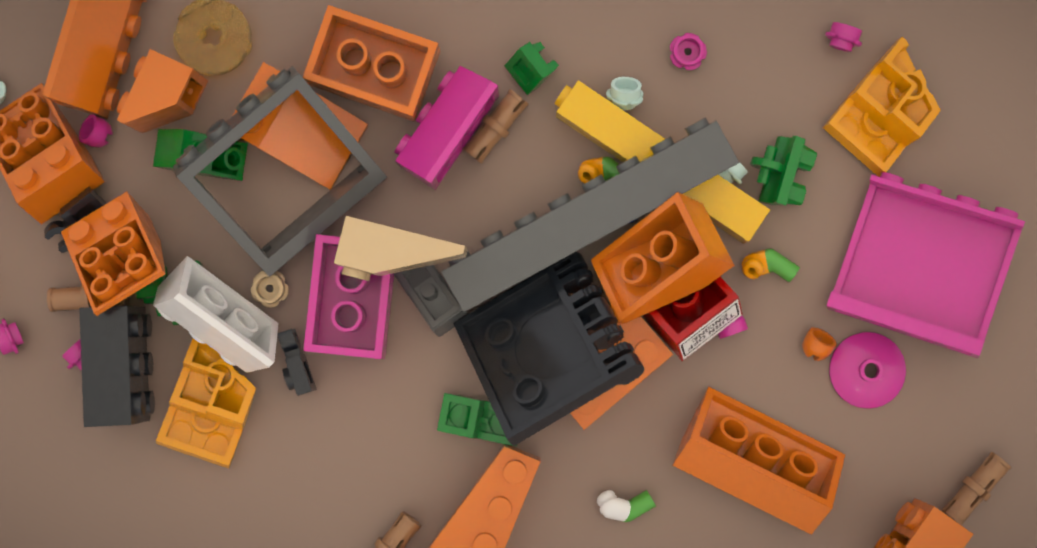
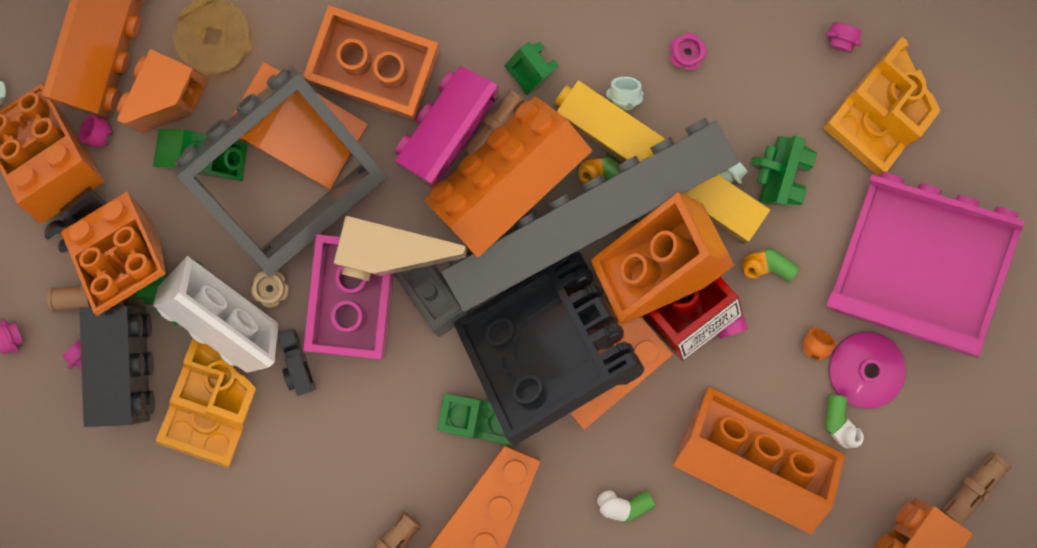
none -> orange brick [423,96,592,258]
none -> arm [825,394,864,449]

